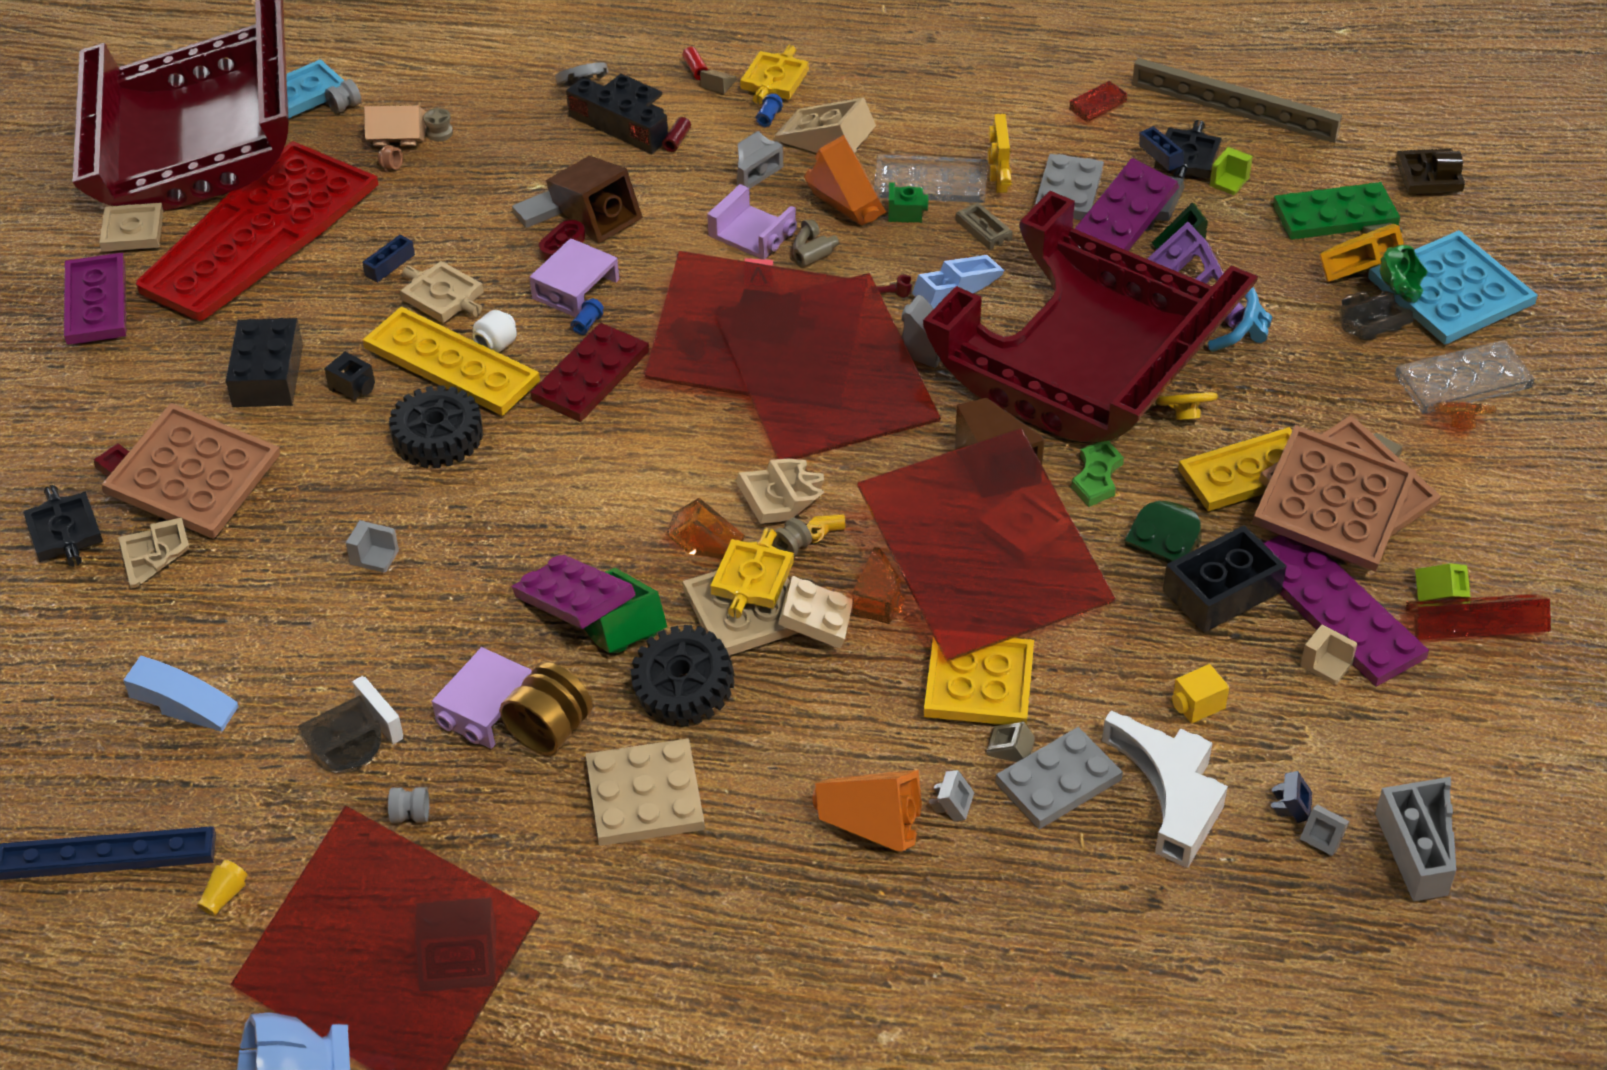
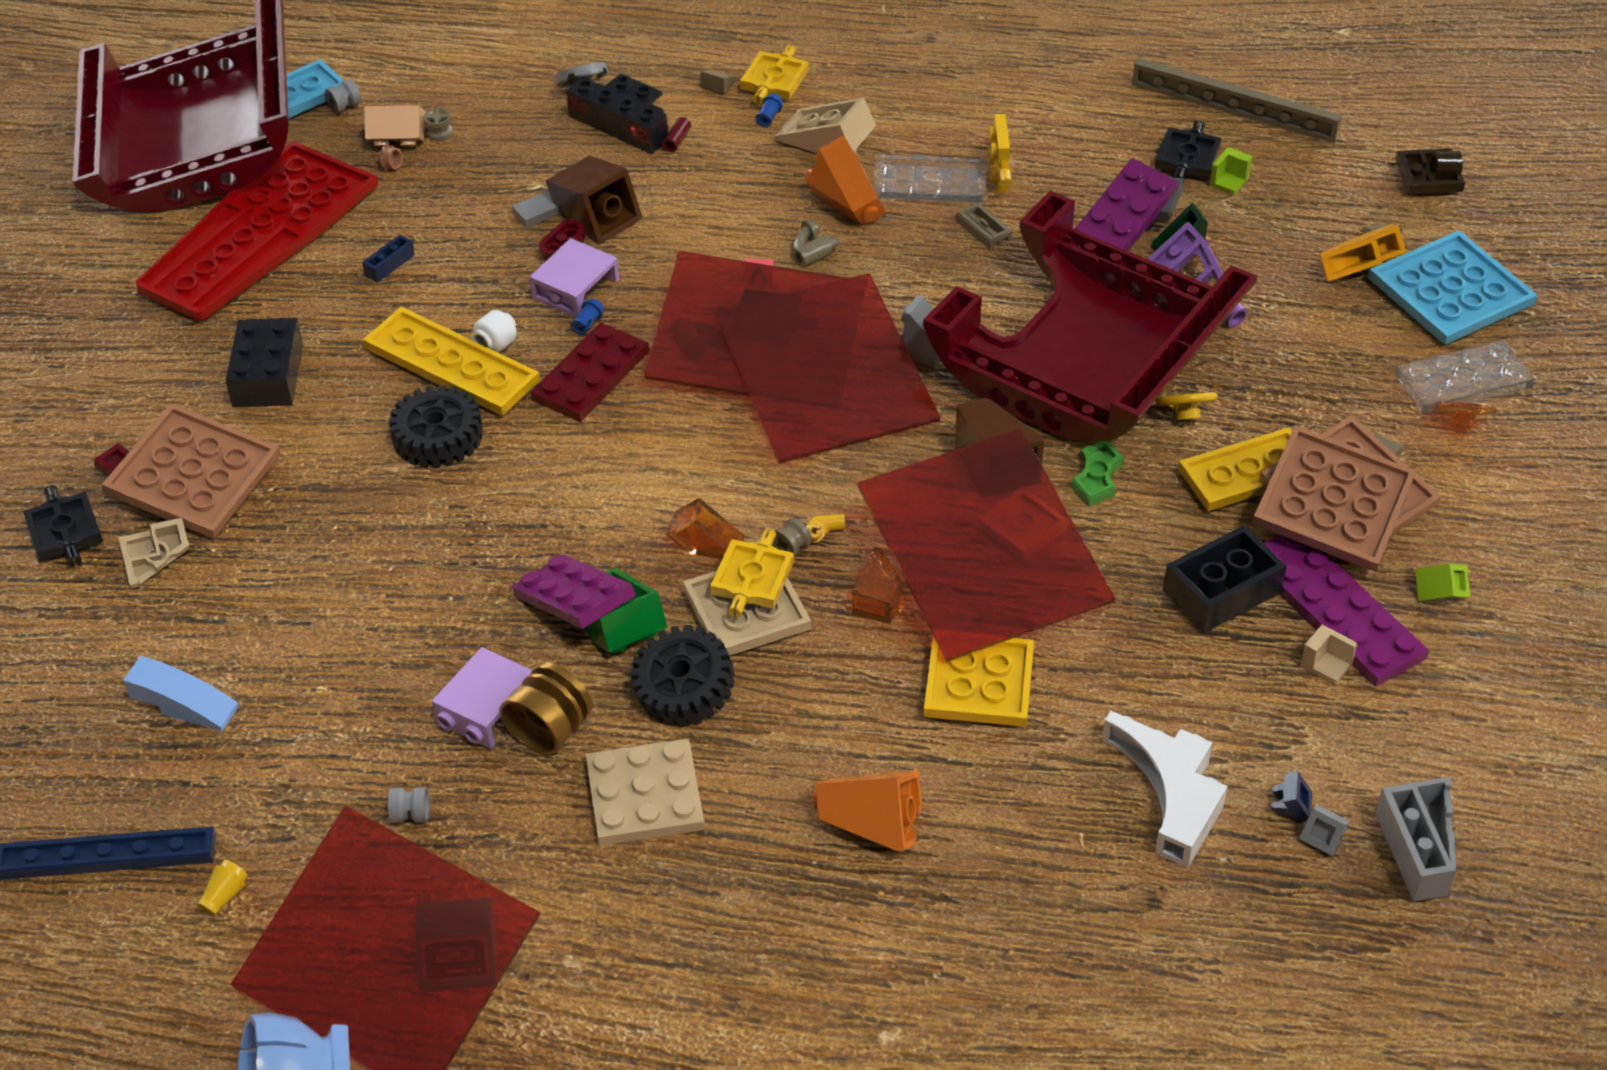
magenta plate [64,253,127,345] -> none
tan plate [99,203,164,252] -> none
clear smoke slope [298,695,381,773] -> none
black brick [324,352,375,400] -> none
light grey panel [346,520,399,572] -> none
white tile [352,676,403,744] -> none
tan plate [400,261,484,323] -> none
red axle [682,47,709,80] -> none
lavender panel [707,184,797,259] -> none
tan plate [736,458,824,524] -> none
light grey slope [737,131,784,189] -> none
tan plate [778,576,853,649] -> none
dark red hand [871,274,913,298] -> none
green brick [888,182,928,223] -> none
light blue slope [912,255,1004,309] -> none
light grey tile [929,770,975,821] -> none
dark tan slope [986,722,1035,762] -> none
light grey plate [995,727,1123,829] -> none
light grey plate [1035,154,1104,220] -> none
clear red plate [1069,81,1128,122] -> none
dark green slope [1124,501,1202,563] -> none
dark blue piece [1139,126,1184,171] -> none
yellow brick [1172,664,1230,724] -> none
dark azure piece [1208,287,1272,352] -> none
green plate [1273,182,1400,240] -> none
clear smoke slope [1339,291,1413,340] -> none
green hair [1380,245,1427,303] -> none
clear red fence [1406,593,1551,640] -> none

